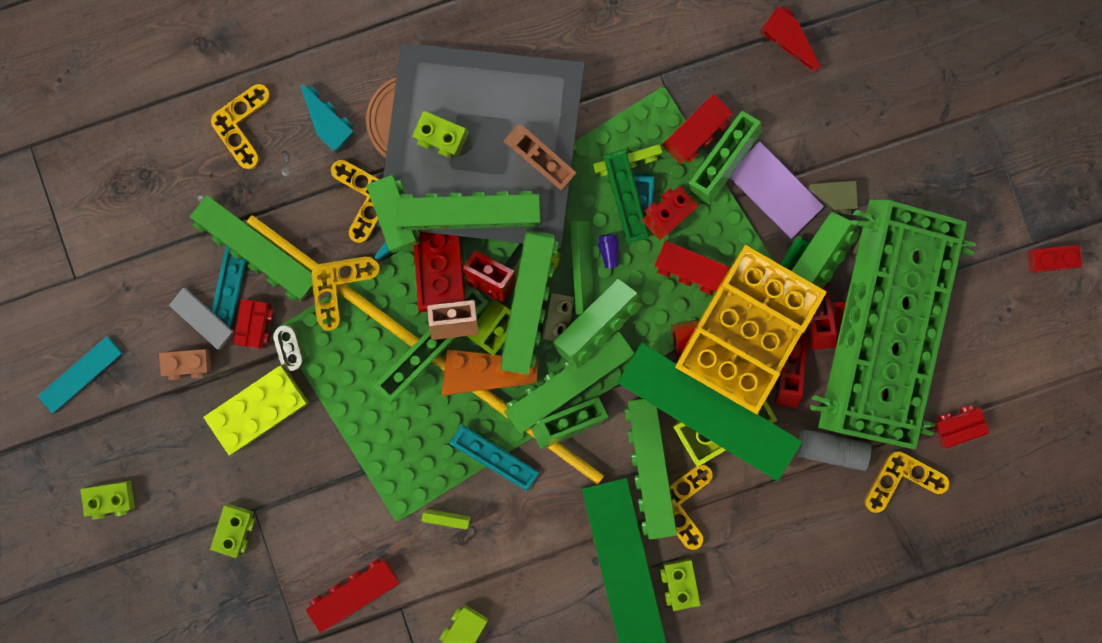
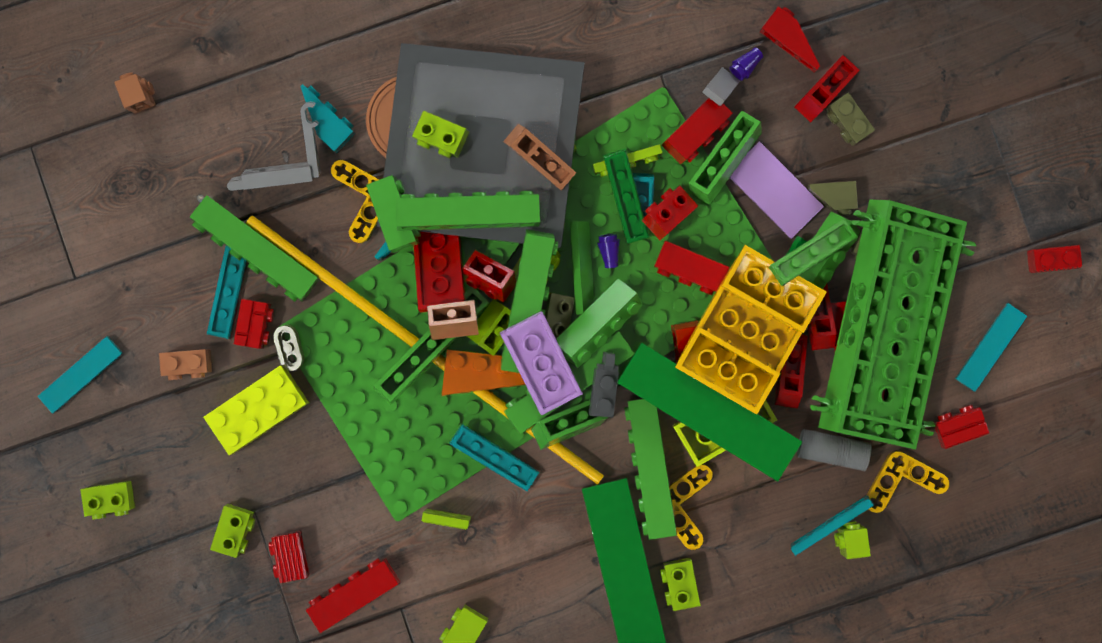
light grey tile [169,288,235,350] -> none
yellow beam [211,84,271,170] -> none
yellow beam [311,256,380,331] -> none
none -> nougat brick [114,72,156,113]
none -> light grey hinge [227,101,321,191]
none -> red brick [269,531,310,583]
none -> lavender tile [499,311,583,415]
none -> dark grey hinge [589,352,619,417]
none -> light grey tile [703,67,740,106]
none -> dark purple cone [730,47,764,81]
none -> bright green tile [769,218,858,286]
none -> teal tile [791,495,874,556]
none -> red slope [794,55,860,123]
none -> olive brick [826,92,875,146]
none -> lime brick [834,521,871,559]
none -> teal tile [955,303,1027,392]

